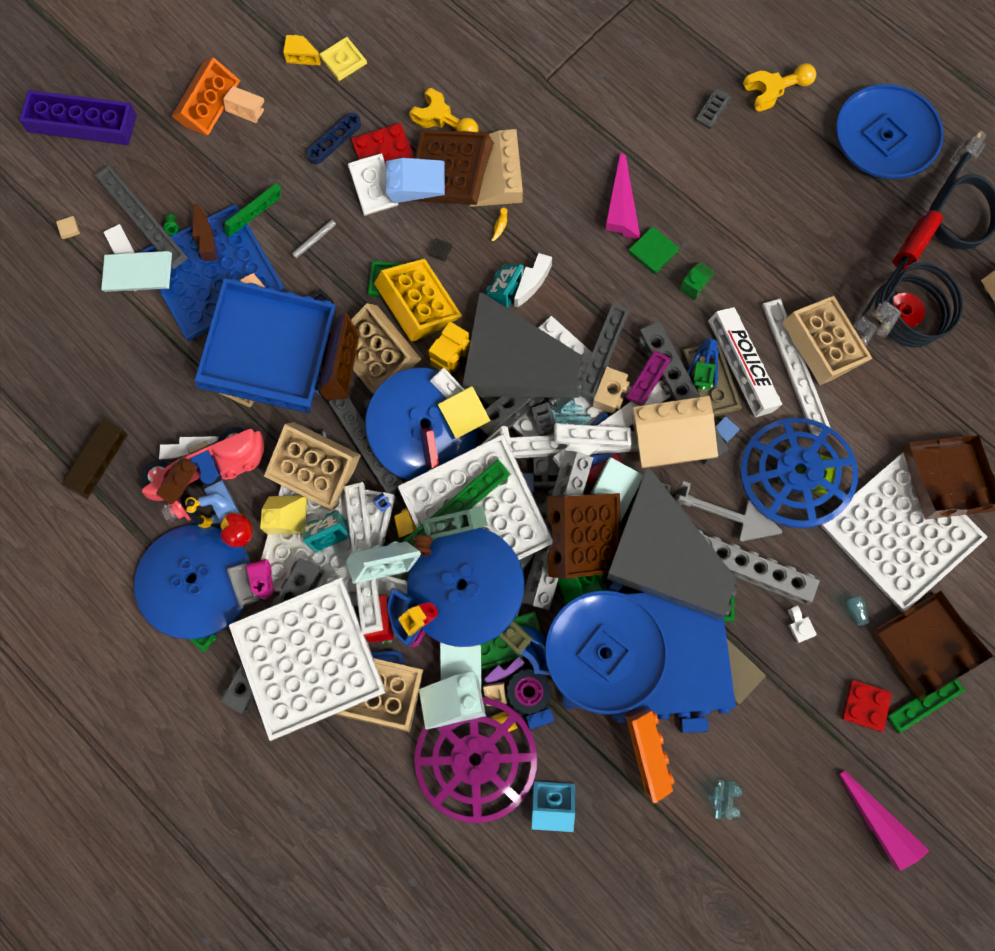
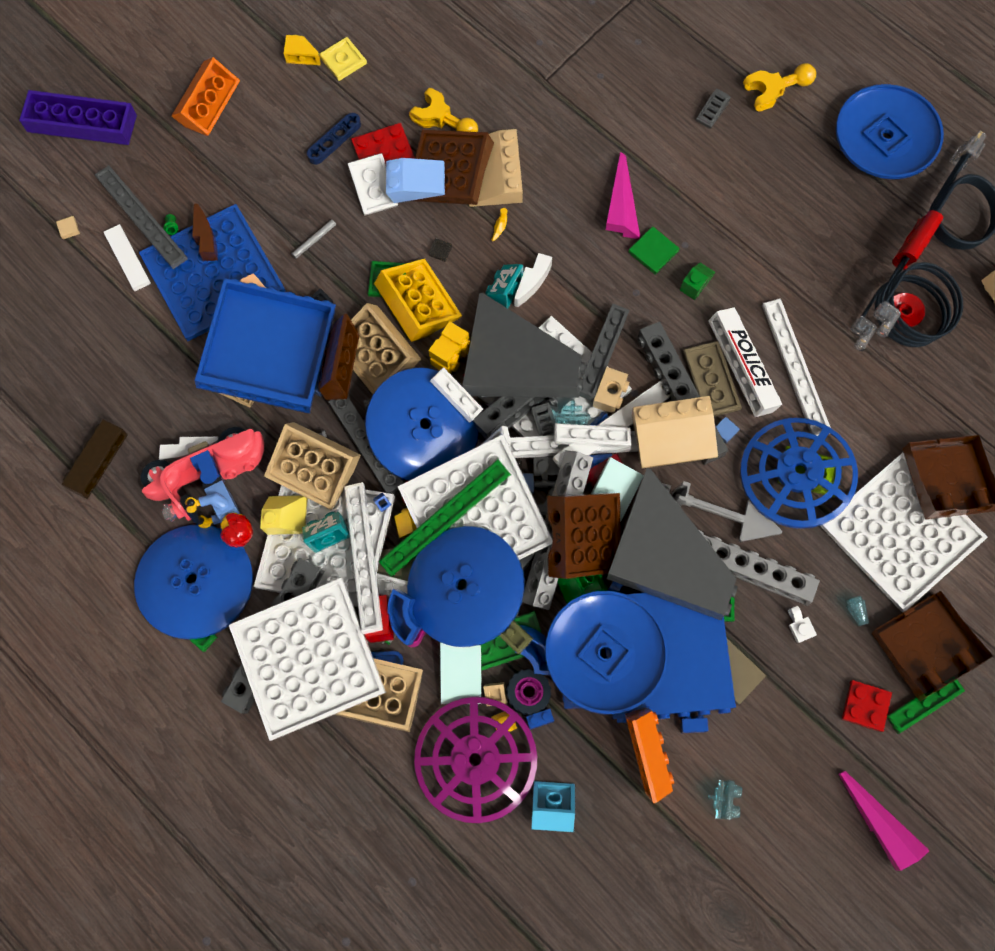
light aqua tile [101,251,172,292] -> none
reddish brown brick [156,457,197,504] -> none
light nougat hinge [223,86,264,123] -> none
green tile [225,183,281,237] -> none
light grey tile [226,563,259,607] -> none
dark pink piece [246,559,274,600] -> none
light aqua slope [346,542,421,584] -> none
yellow leg [398,602,438,636] -> none
reddish brown wheel [413,535,433,557] -> none
light aqua slope [419,671,486,730] -> none
tile [421,428,439,470] -> none
sand green slope [422,505,488,539] -> none
light yellow tile [438,386,490,439] -> none
medium lavender slope [484,657,525,684] -> none
magenta tile [626,350,671,406] -> none
blue plant [687,338,719,387] -> none
green bracket [692,361,716,390] -> none
tan slope [782,296,872,385] -> none

